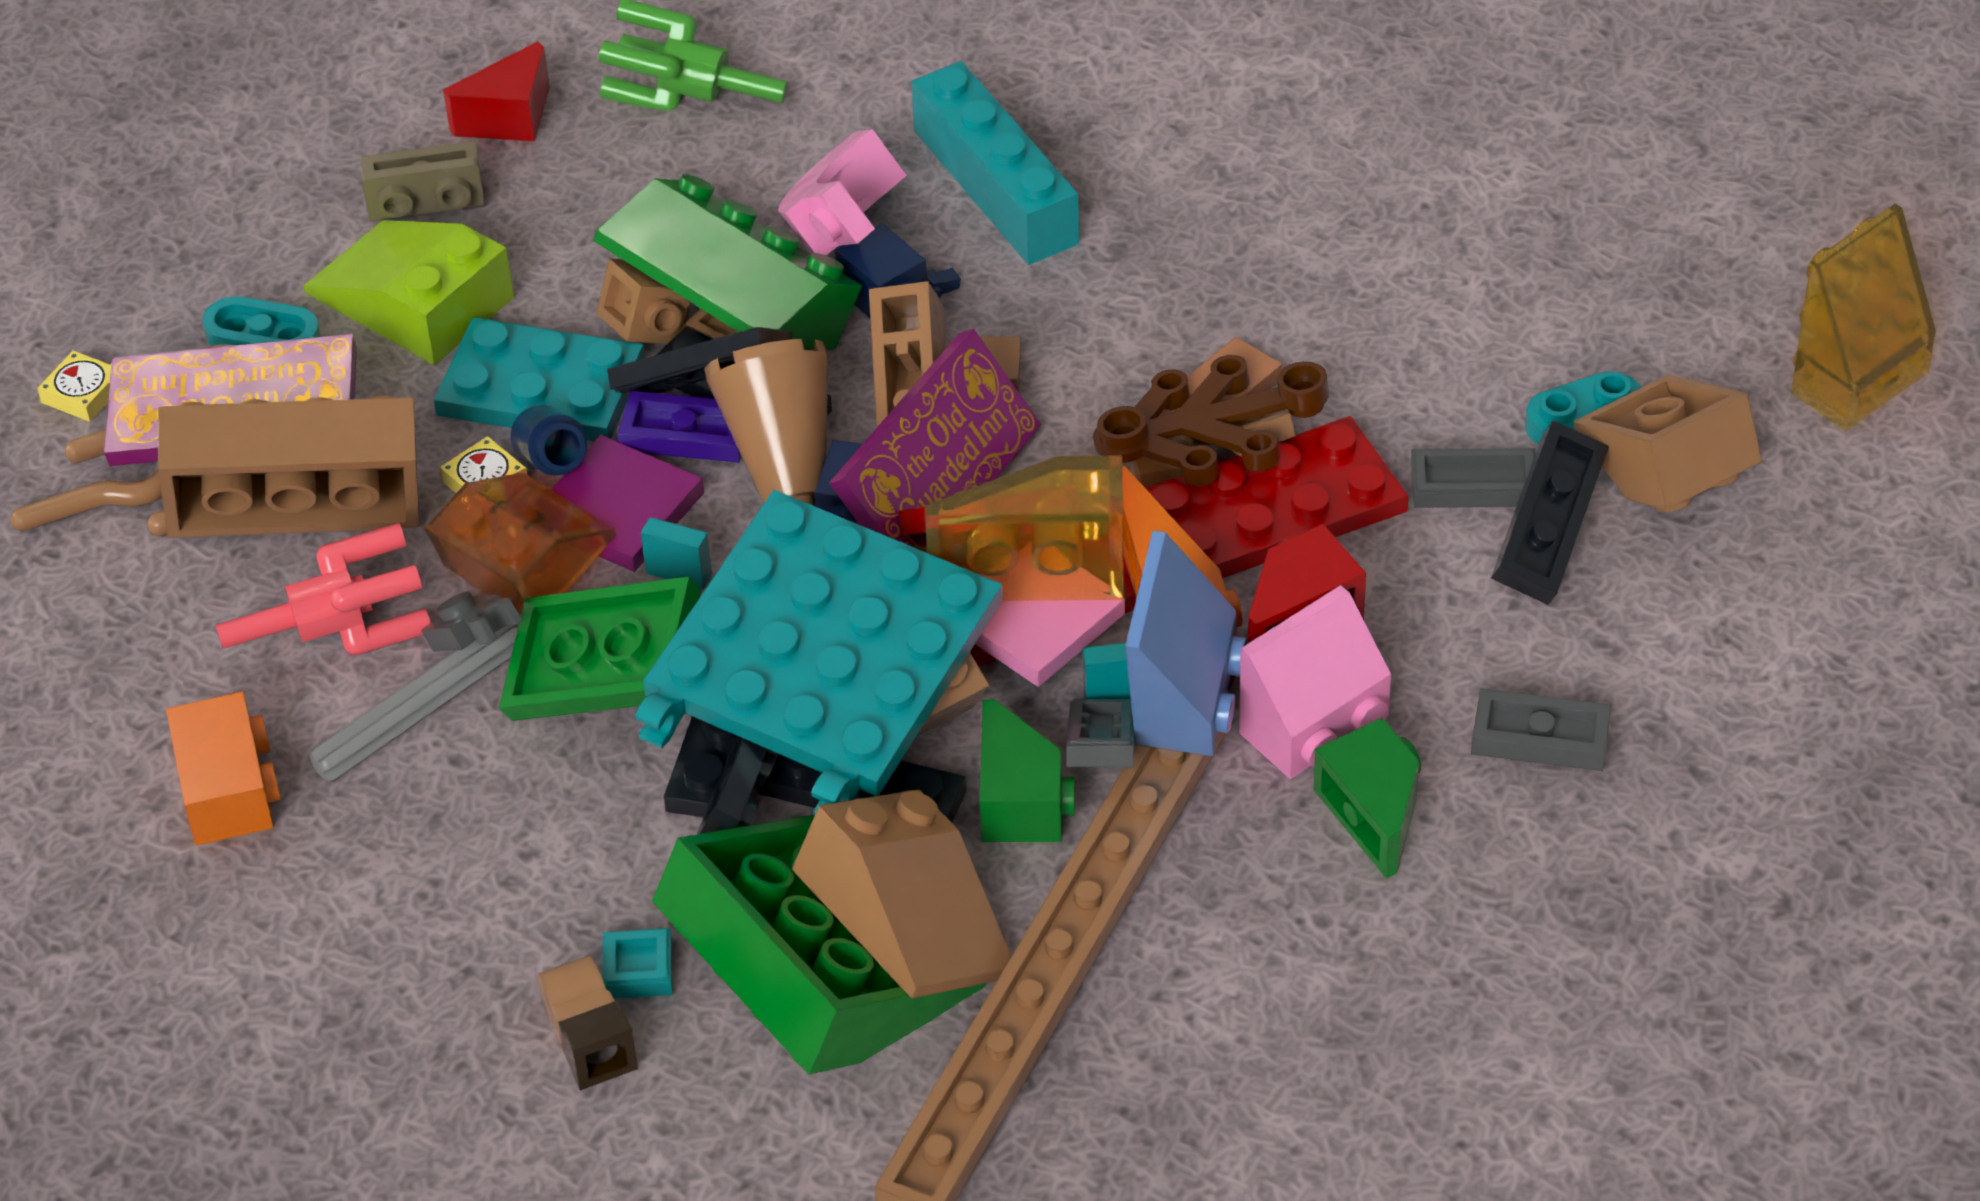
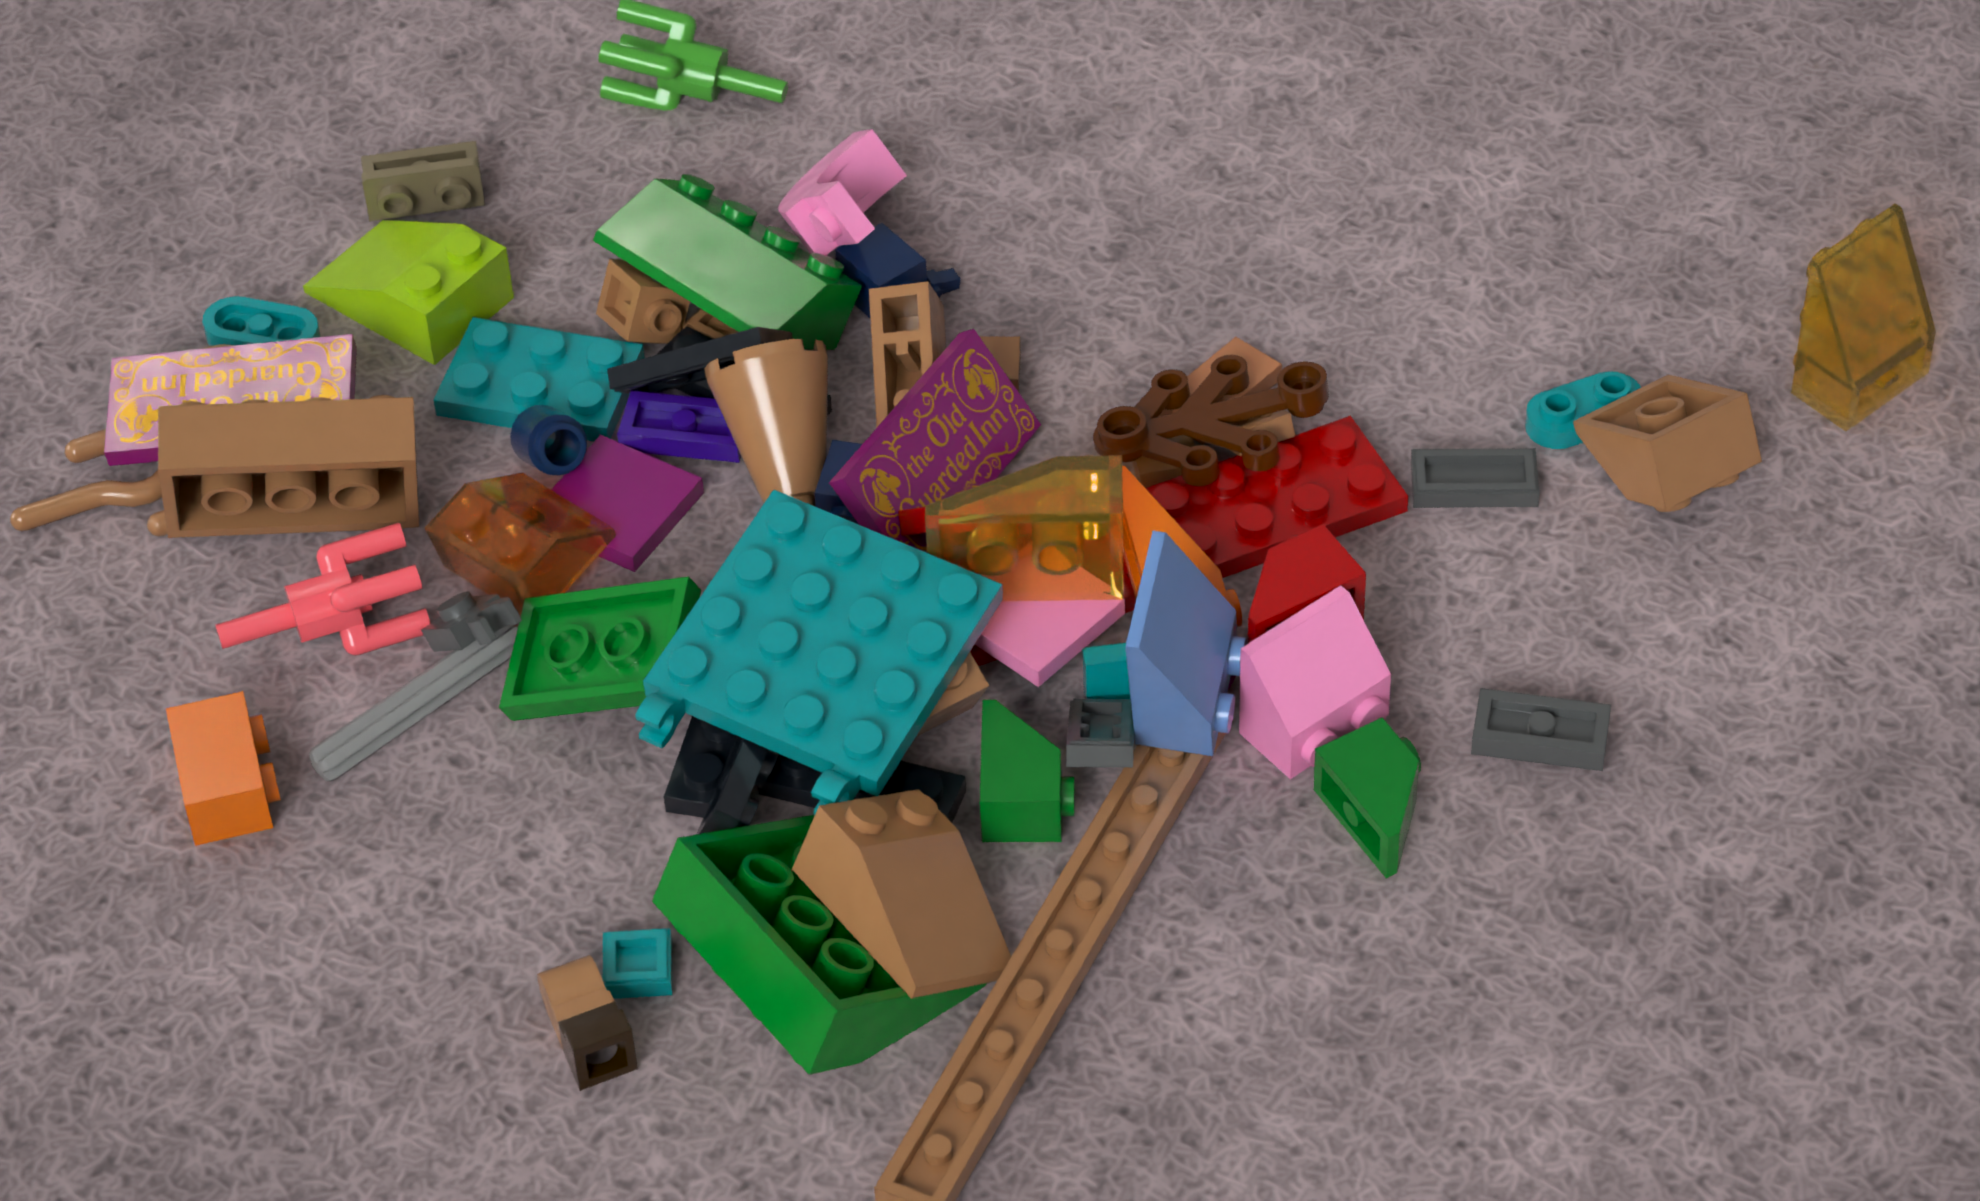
tile [37,350,111,422] -> none
tile [439,436,528,514] -> none
red slope [443,41,550,141] -> none
teal tile [641,517,712,589] -> none
teal brick [911,61,1079,265] -> none
black plate [1491,420,1609,605] -> none

